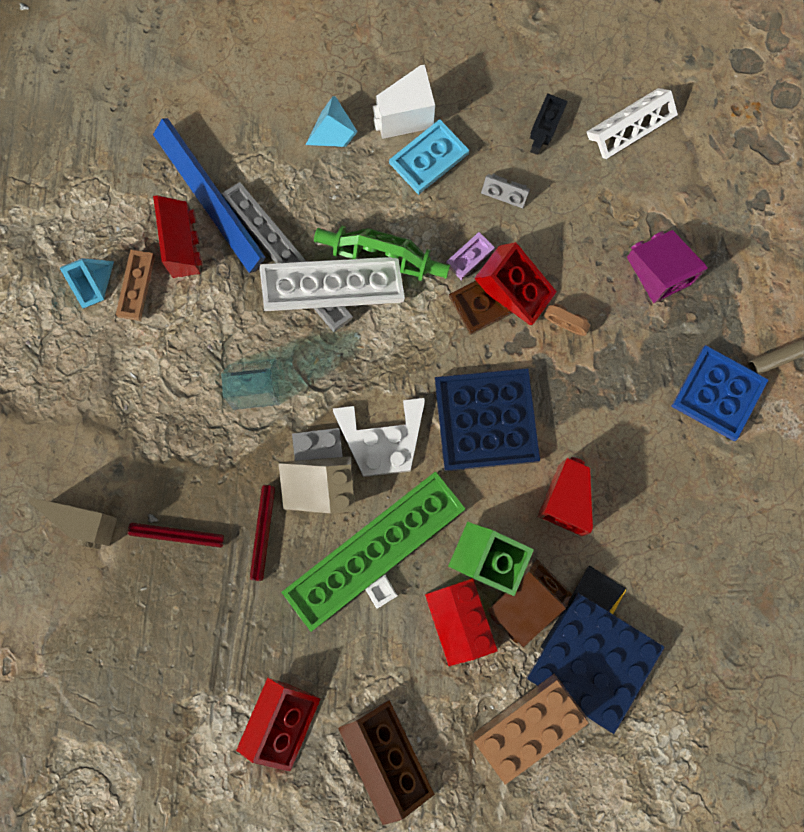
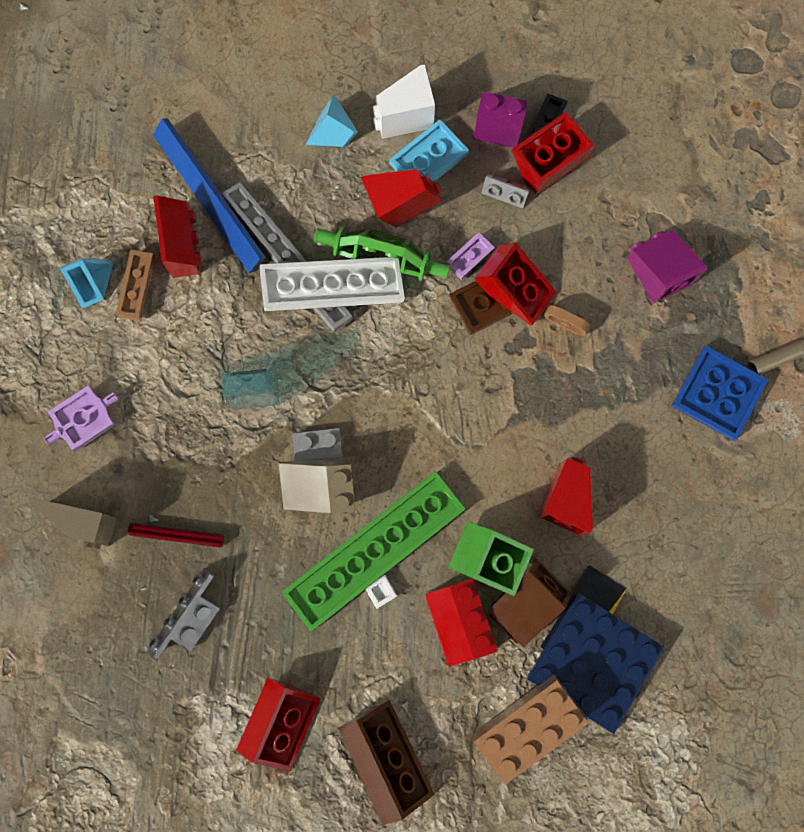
dark red axle [249,485,275,581] -> none
white wing [333,398,425,477] -> none
dark blue plate [434,368,540,472] -> none
white fence [587,88,678,159] -> none
none -> lavender plate [43,385,119,452]
none -> flat silver bracket [148,567,220,660]
none -> red slope [361,169,442,228]
none -> magenta slope [473,91,528,148]
none -> red slope [512,112,594,195]

